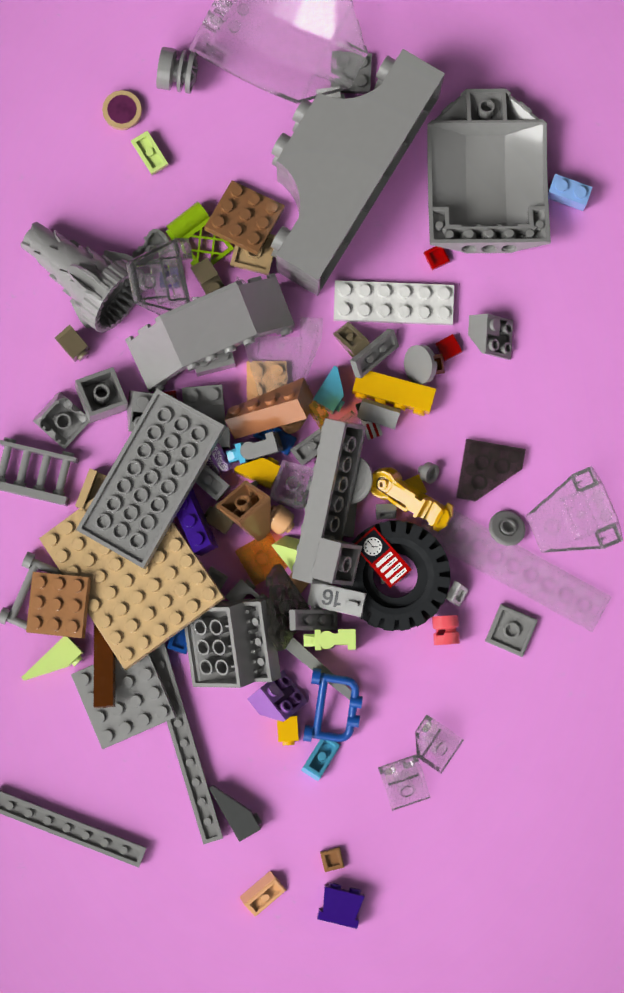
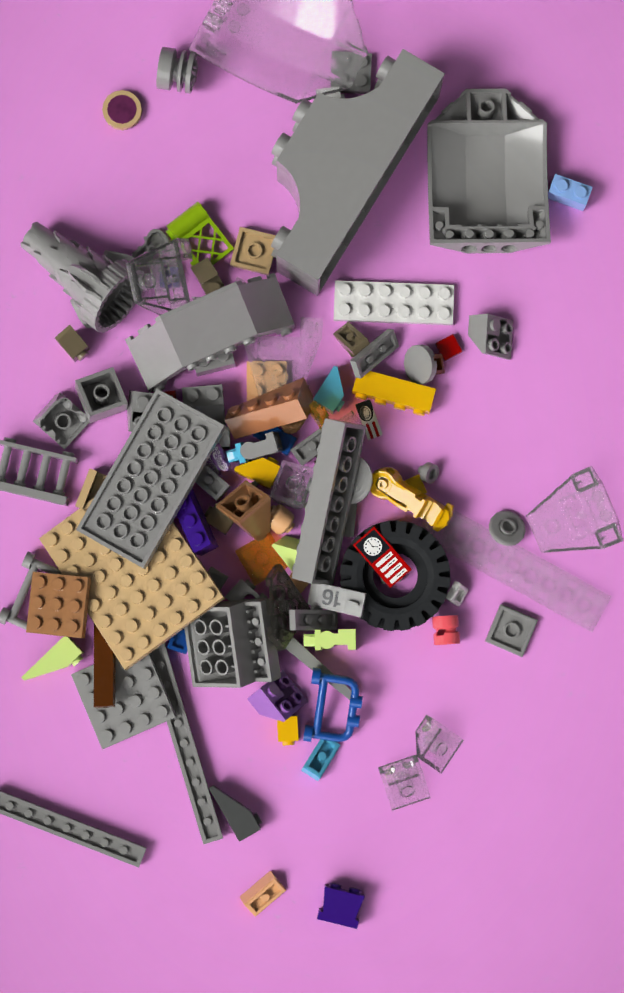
yellowish green plate [131,131,169,175] -> none
medium nougat plate [204,180,285,256] -> none
light grey brick [311,538,362,586] -> none
medium nougat tile [320,847,344,872] -> none
light grey tile [357,398,401,430] -> none
light grey tile [376,503,397,520] -> none
red tile [423,246,450,271] -> none
clear smoke plate [456,439,526,502] -> none

